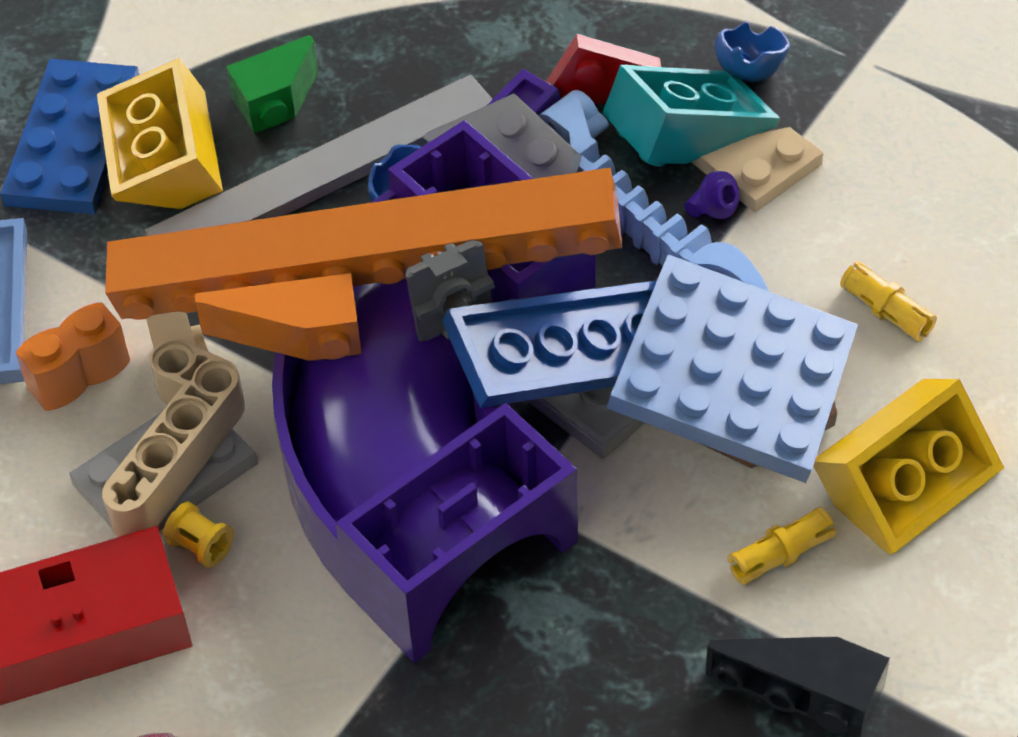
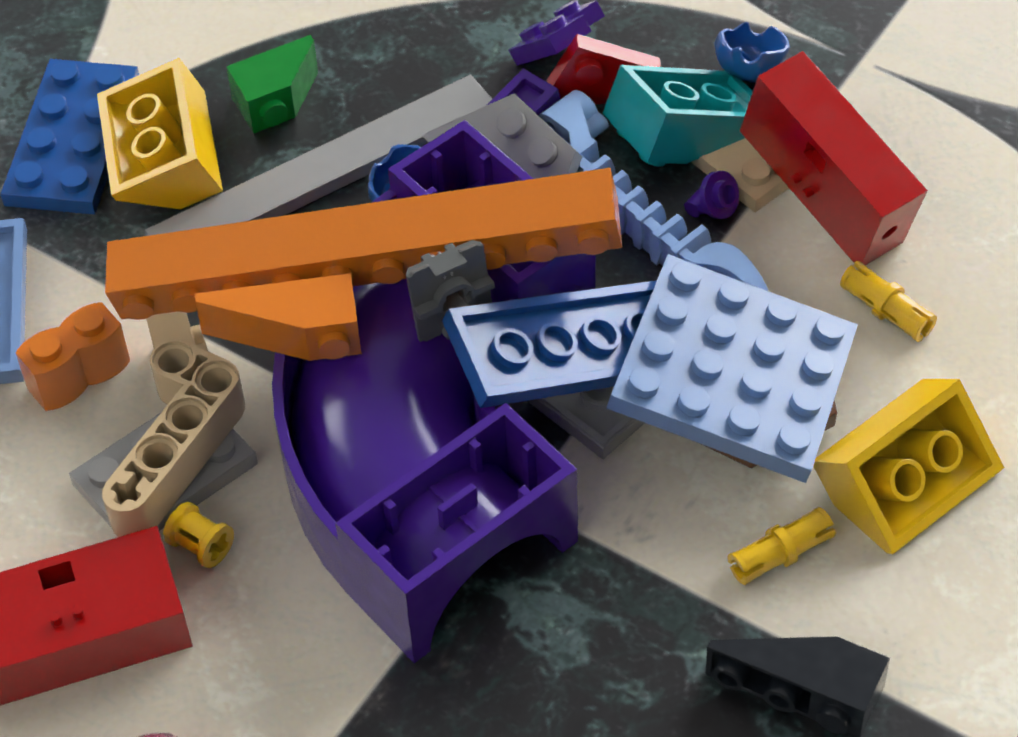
none -> dark purple plate [508,0,605,65]
none -> red brick [740,51,928,266]

